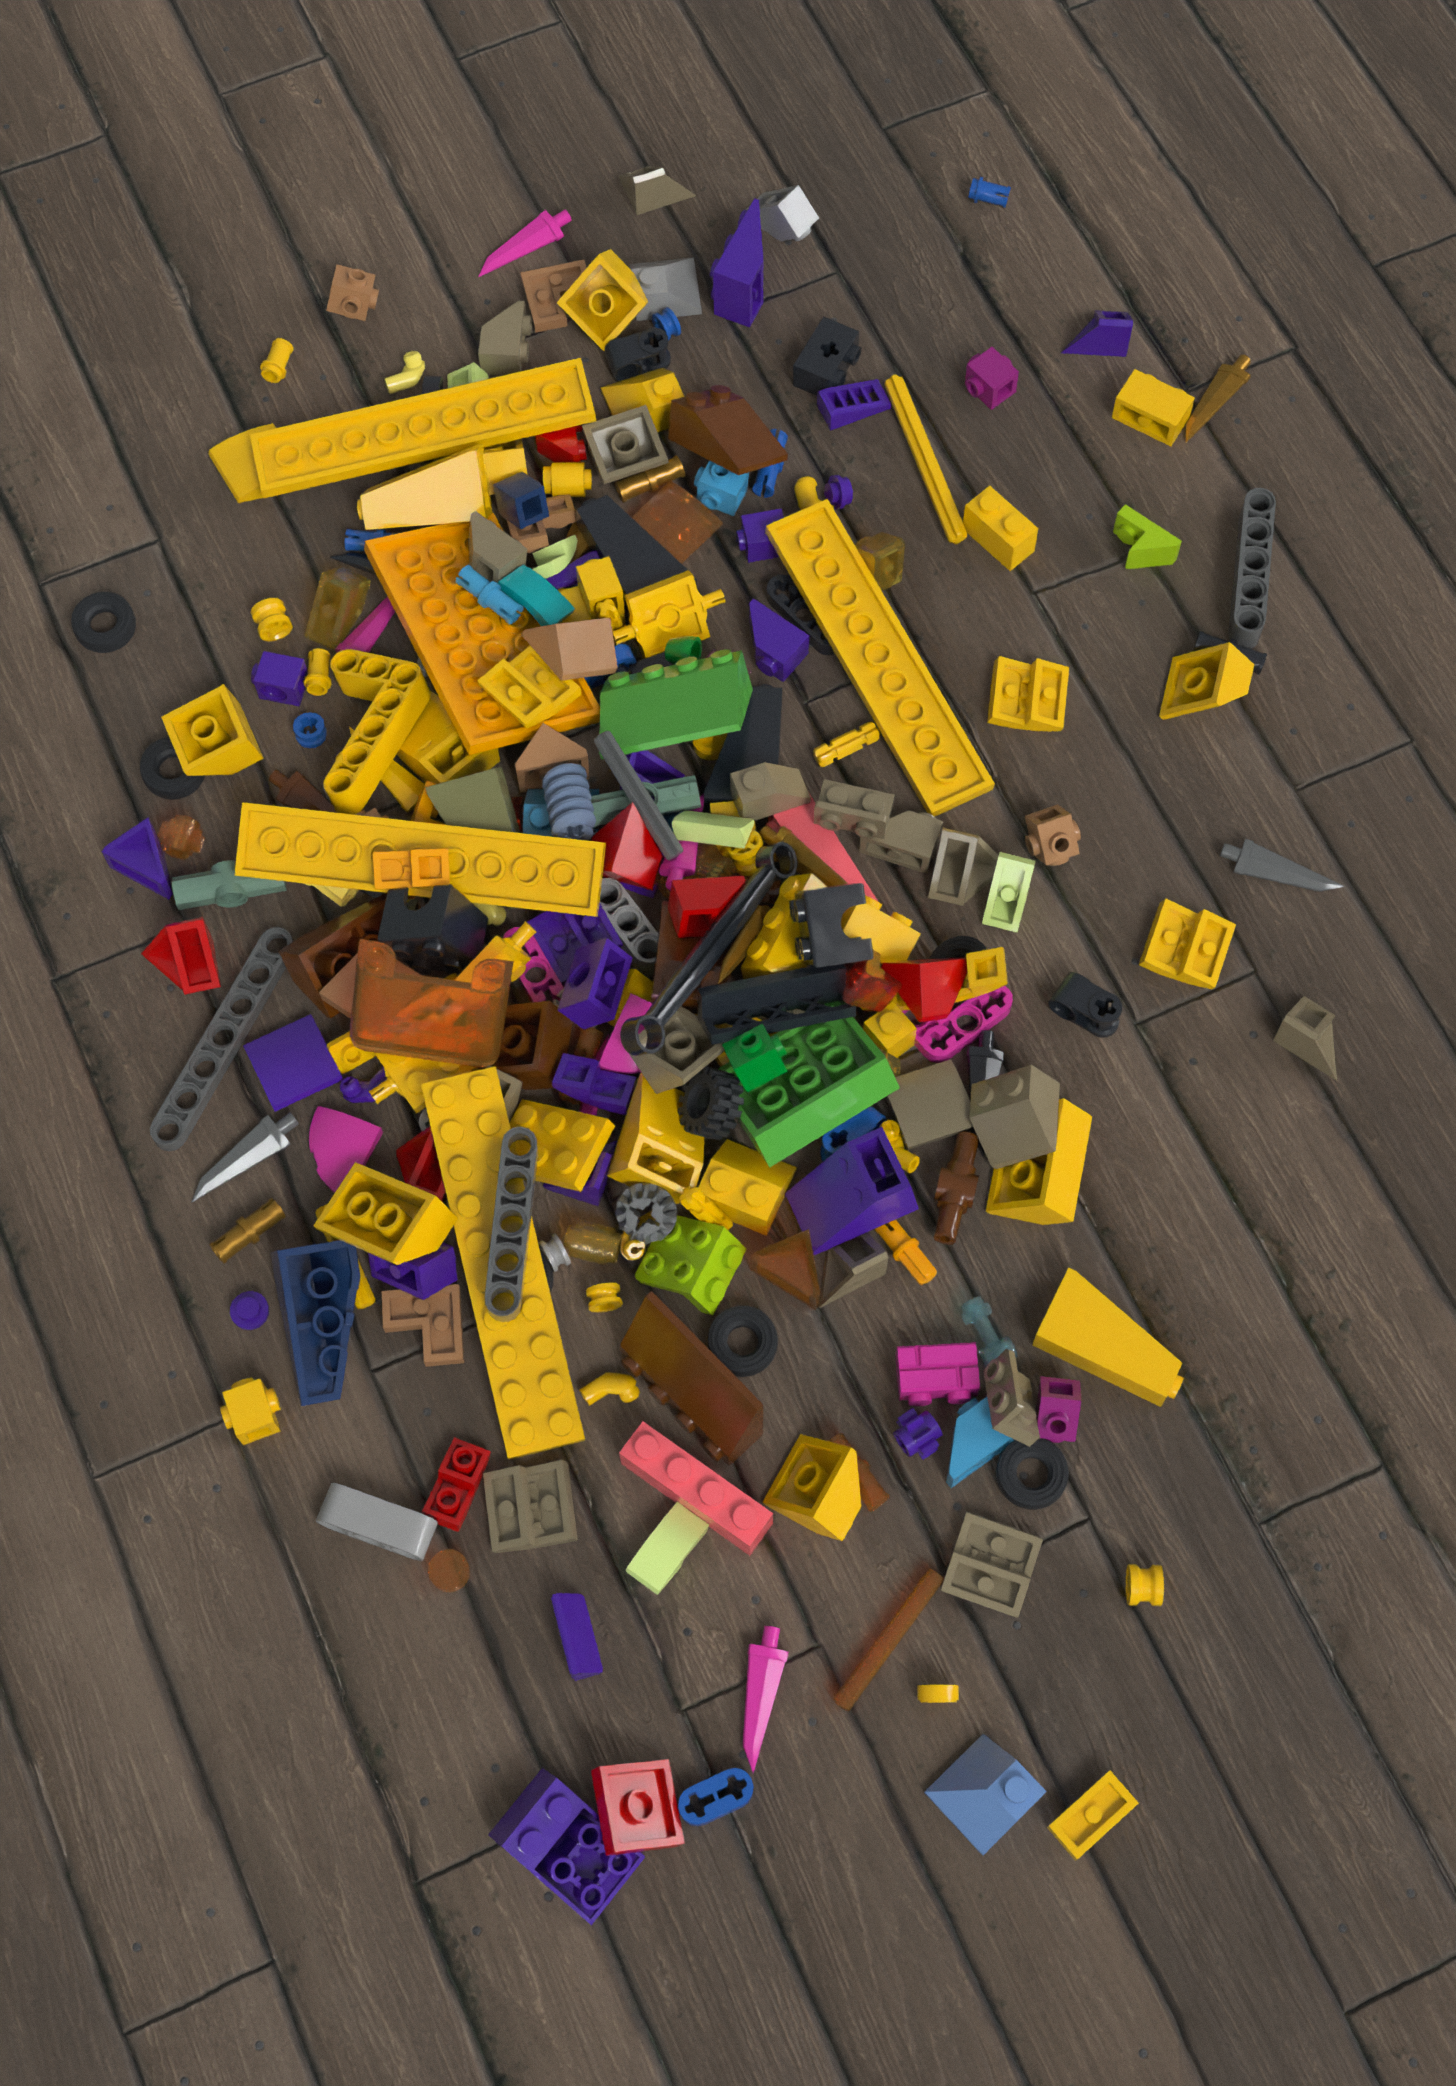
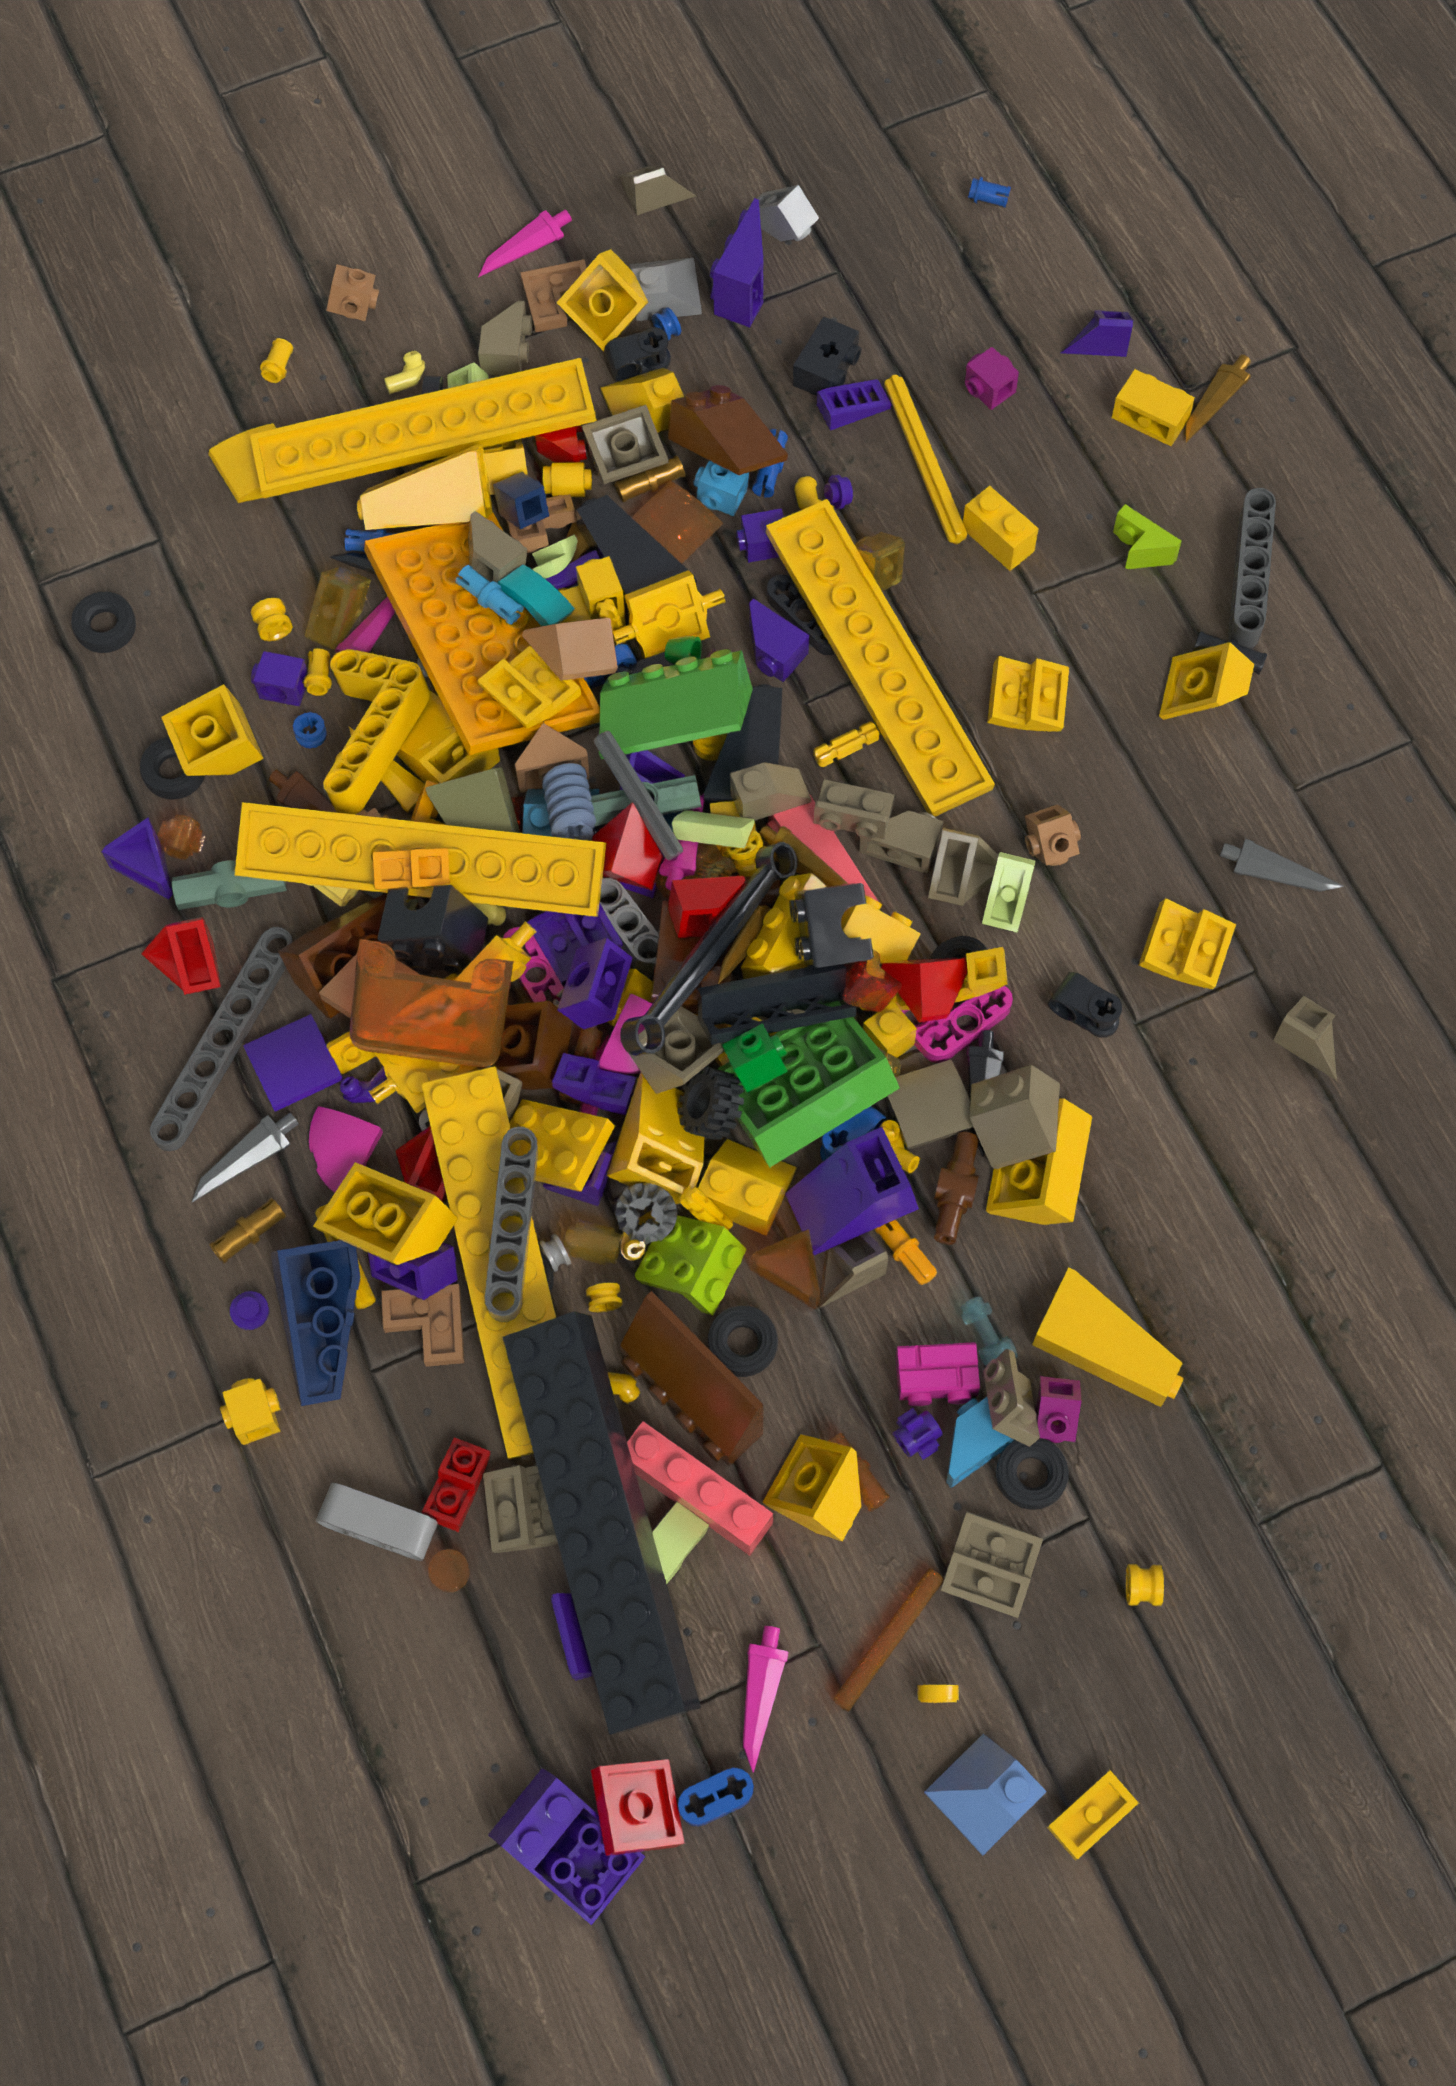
none -> black brick [503,1311,701,1735]

